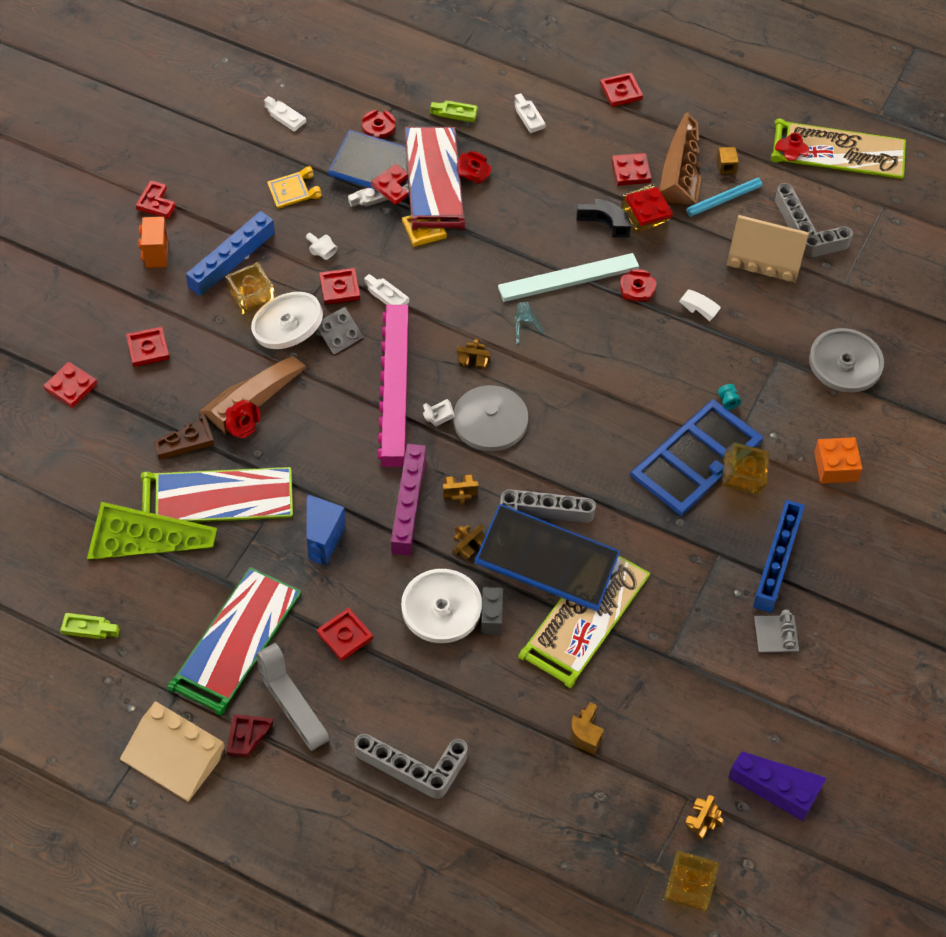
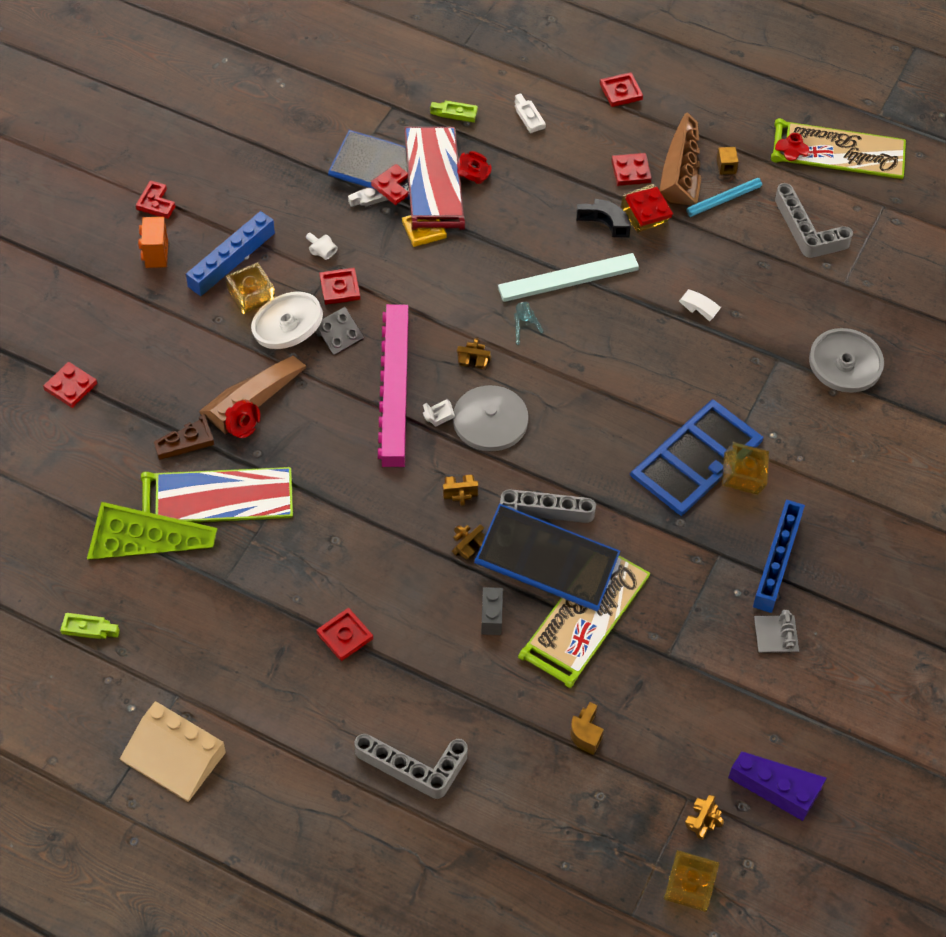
plate [126,327,170,367] -> none
flag [167,568,301,716] -> none
dark red wing [226,714,274,758] -> none
light grey beam [256,643,330,751] -> none
white hinge [264,96,306,132] -> none
yellow flag [267,166,322,209] -> none
slope [307,494,346,565] -> none
red plate [362,110,395,139] -> none
white hinge [364,274,409,305] -> none
magenta arch [391,444,426,556] -> none
white dish [401,569,482,643] -> none
plate [620,269,656,302] -> none
teal wheel [718,384,742,410] -> none
tan slope [727,215,809,283] -> none
orange brick [814,437,862,484] -> none

